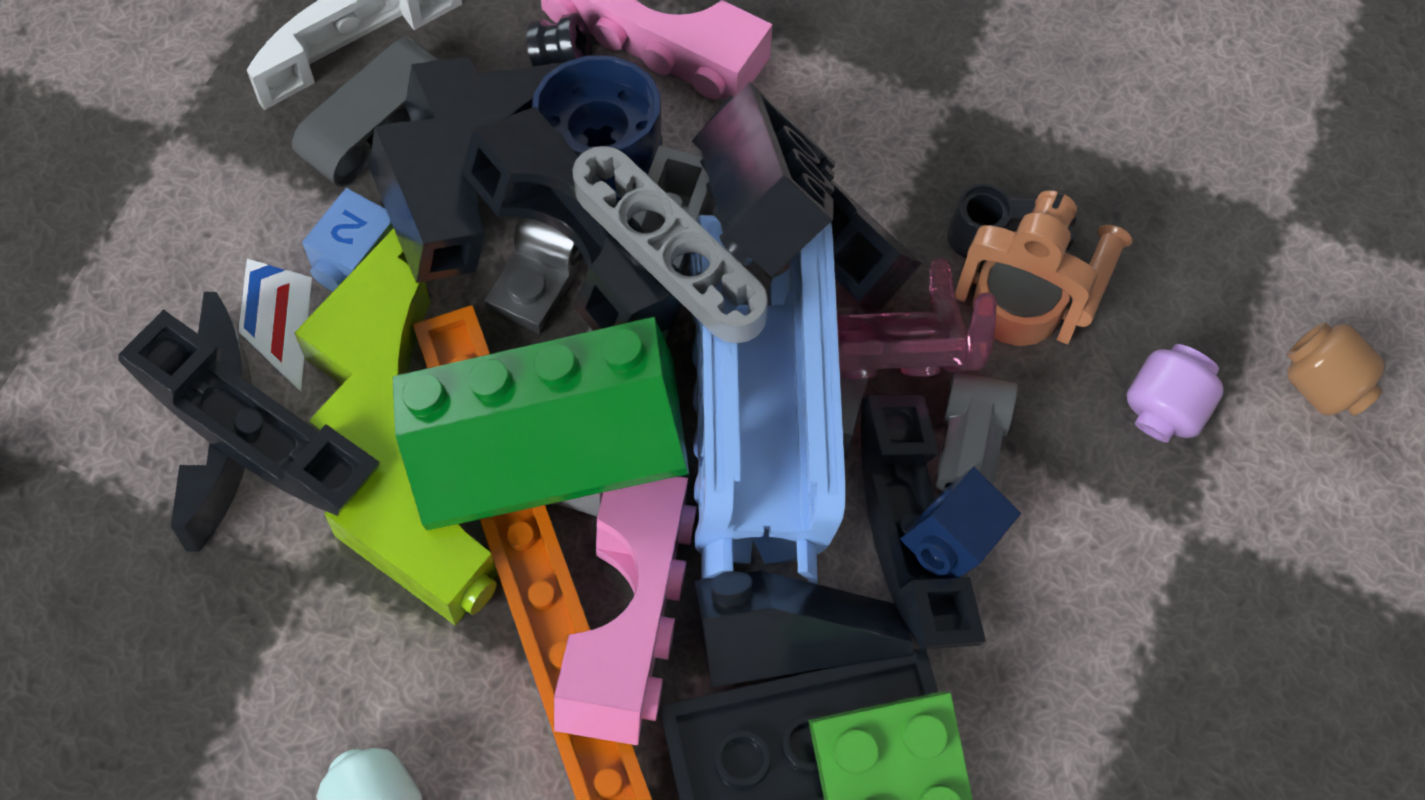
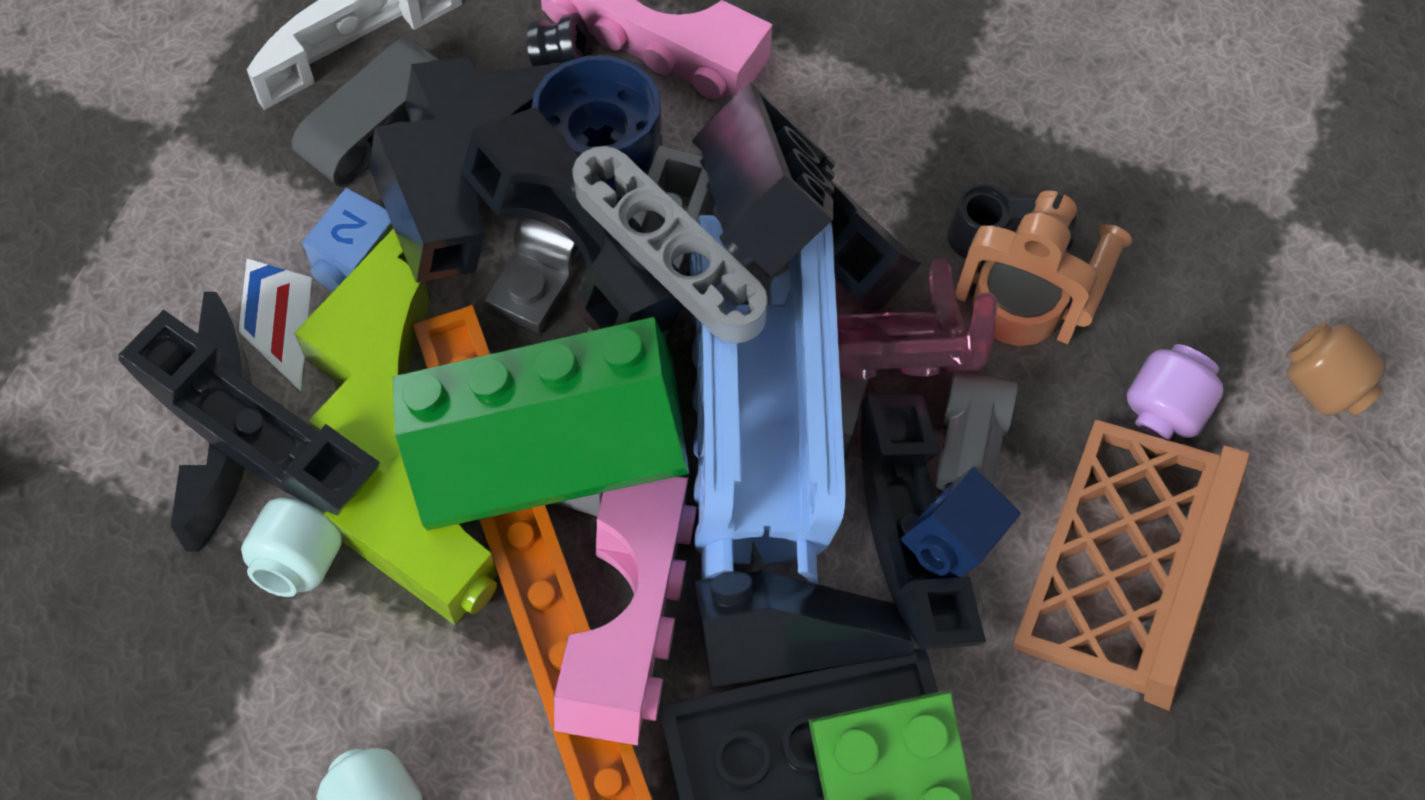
none -> light aqua head [241,497,342,597]
none -> nougat fence [1014,419,1250,711]

